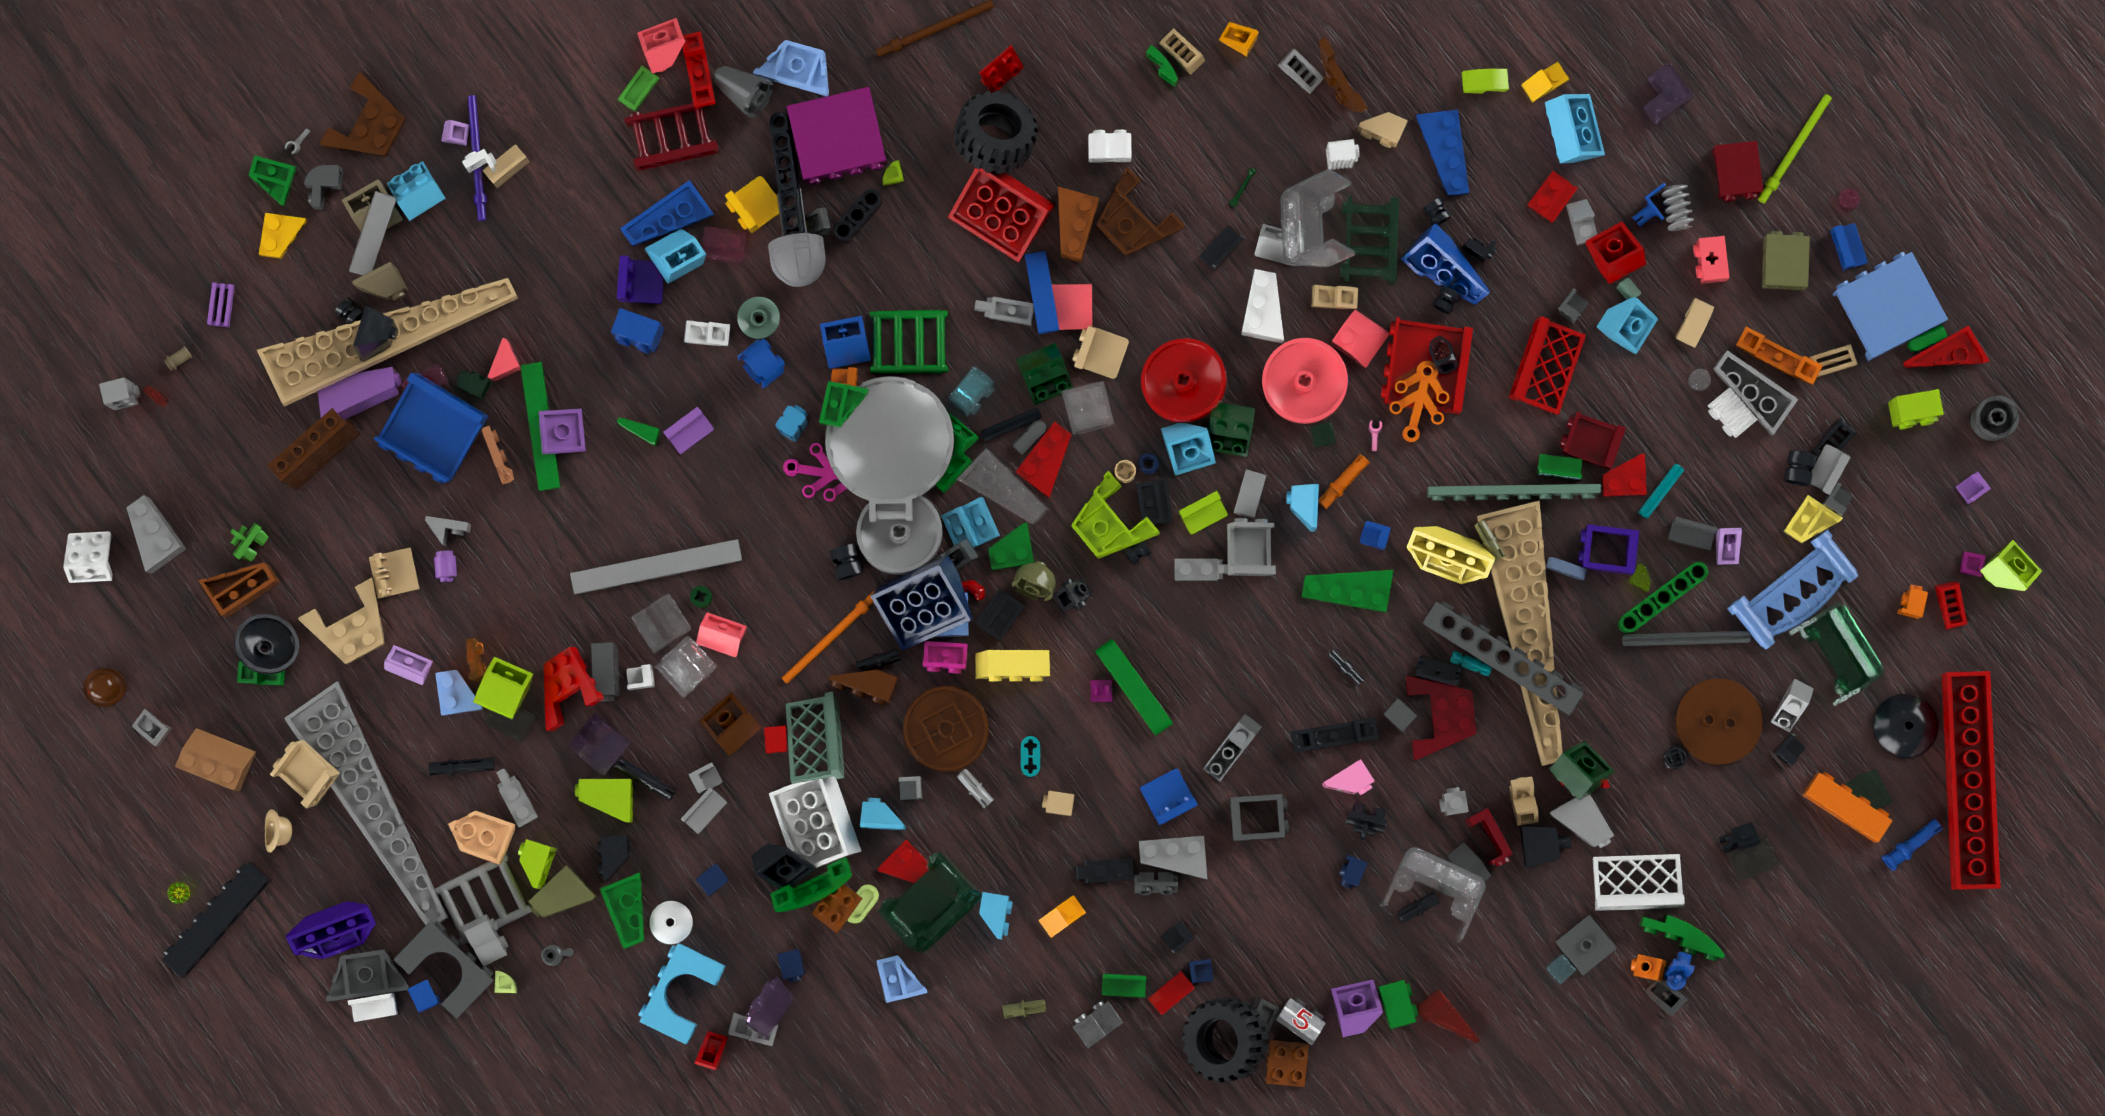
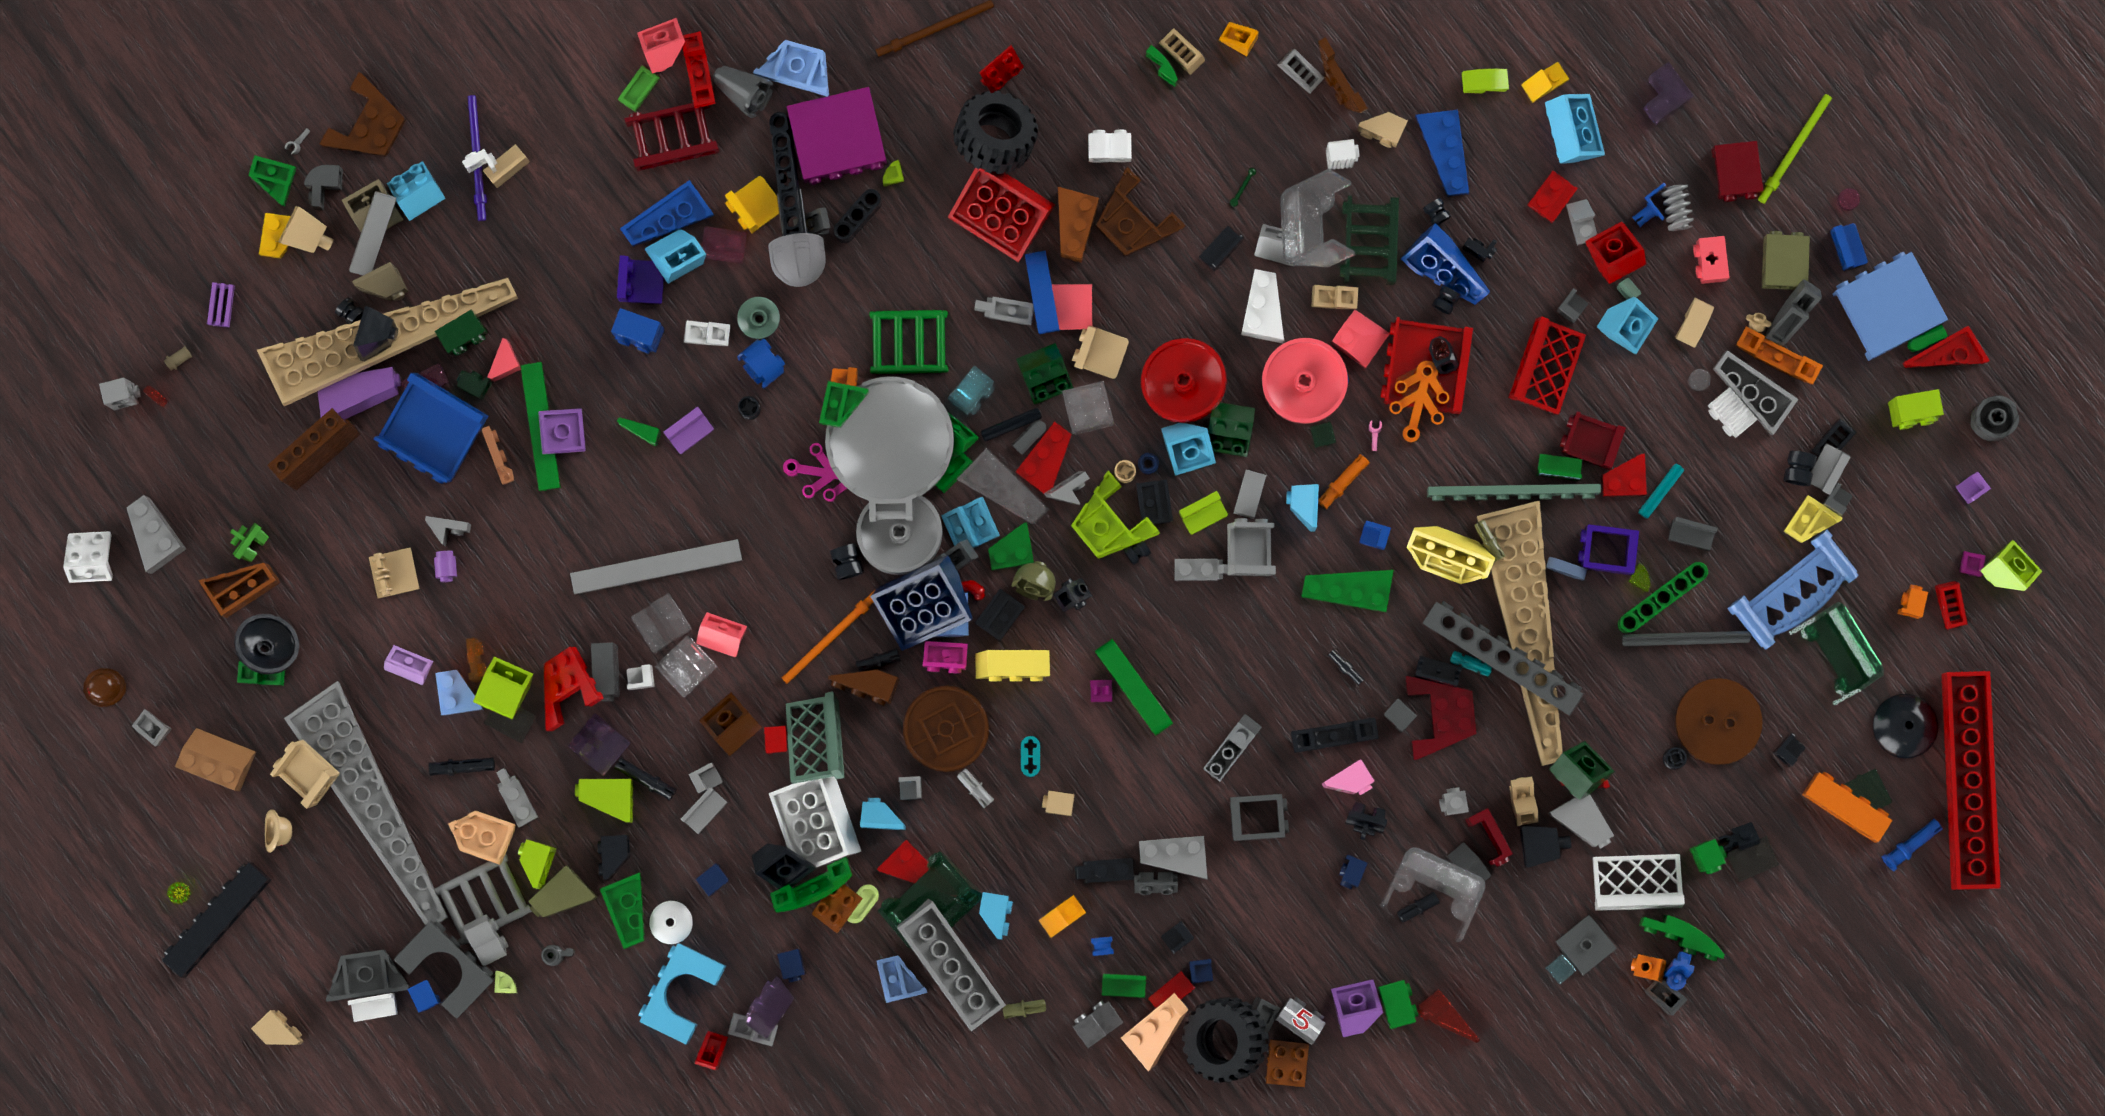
dark purple wedge [286,901,376,959] -> none
tan wing [298,578,385,665] -> none
lavender slope [441,120,470,146] -> none
dark green wheel [690,586,713,608] -> none
dark azure brick [775,405,809,442] -> none
blue slope [820,316,871,369] -> none
blue bracket [1140,768,1198,826] -> none
lavender slope [1715,528,1742,565] -> none
light grey slope [1771,679,1814,732] -> none
tan tile [1809,344,1858,377] -> none
none -> tan slope [251,1010,304,1045]
none -> tan torso [278,206,334,253]
none -> dark green slope [435,309,489,356]
none -> black wheel [738,396,761,420]
none -> light grey arch [896,899,1006,1031]
none -> light grey slope [1044,471,1090,505]
none -> blue wheel [1091,937,1114,956]
none -> light nougat wedge [1121,993,1188,1072]
none -> green brick [1689,839,1727,874]
none -> tan plate [1746,313,1771,332]
none -> dark grey slope [1765,279,1822,347]

